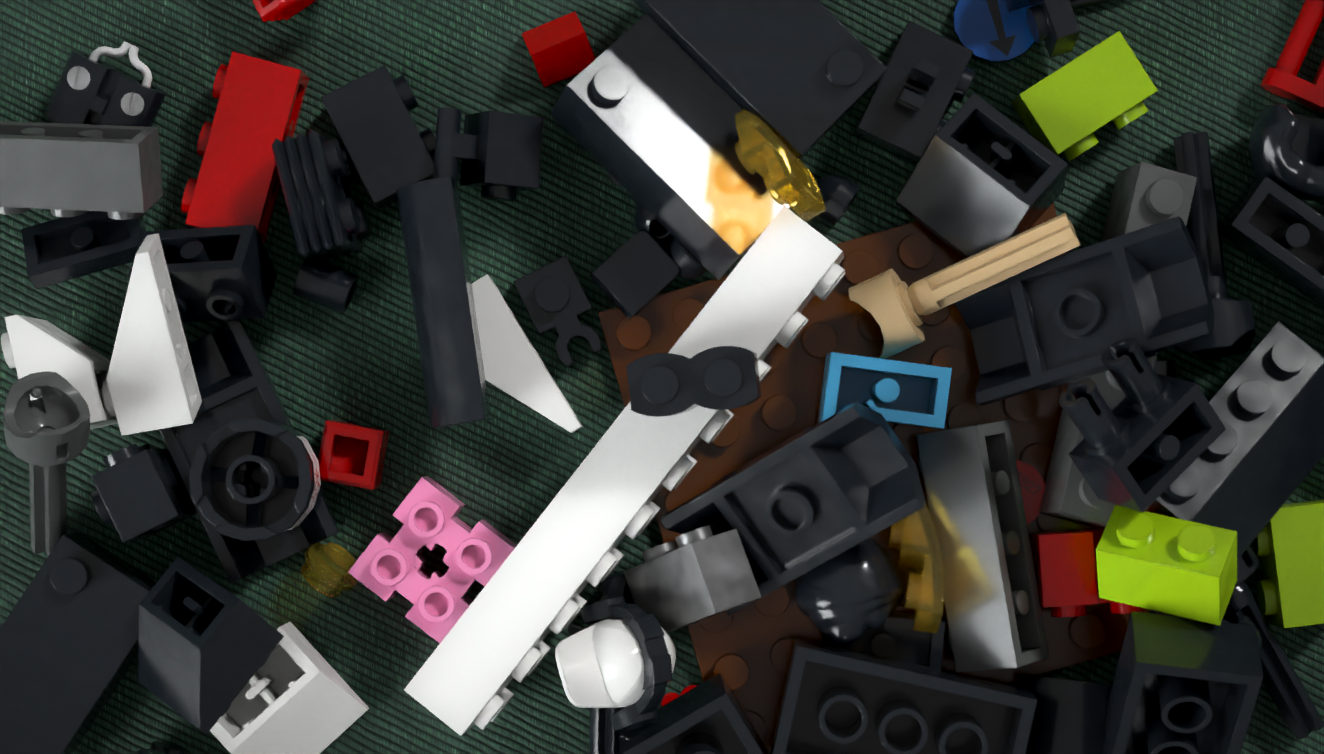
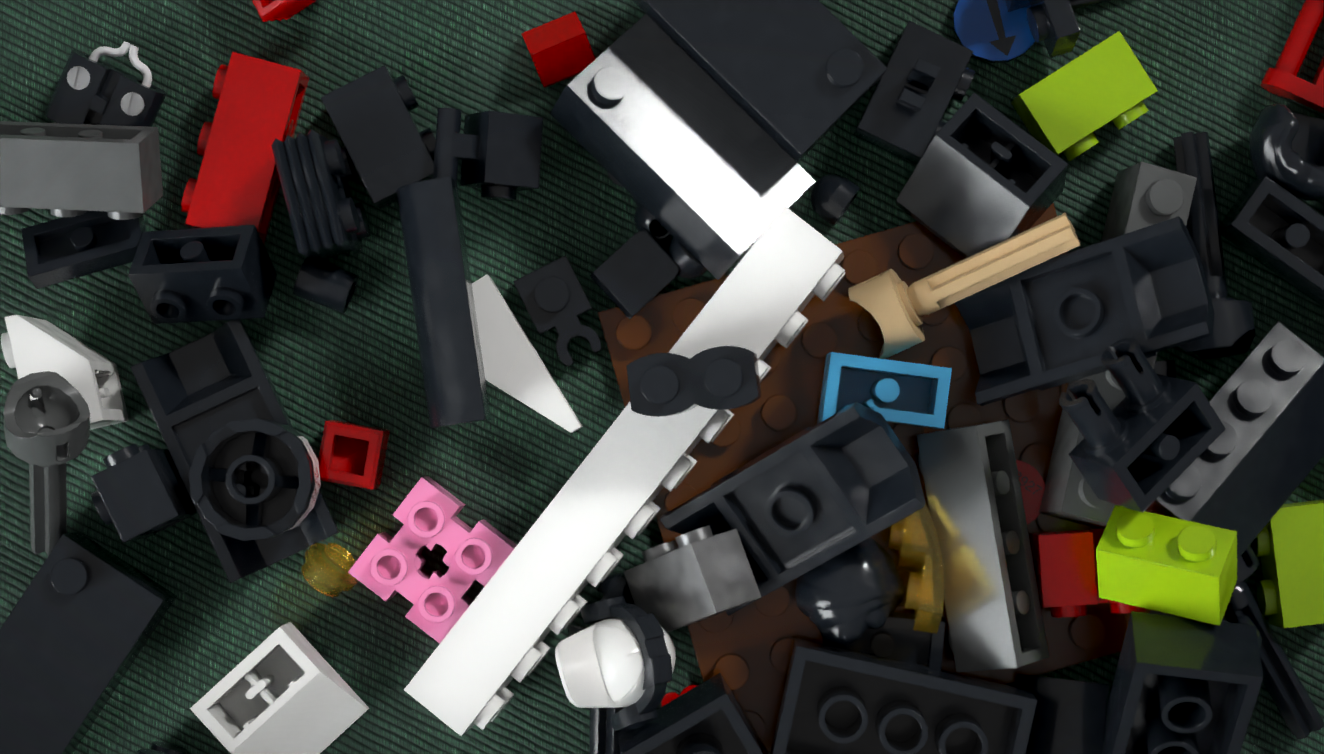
white slope [102,233,202,436] -> none
black slope [138,557,284,735] -> none
clear yellow slope [735,109,826,222] -> none

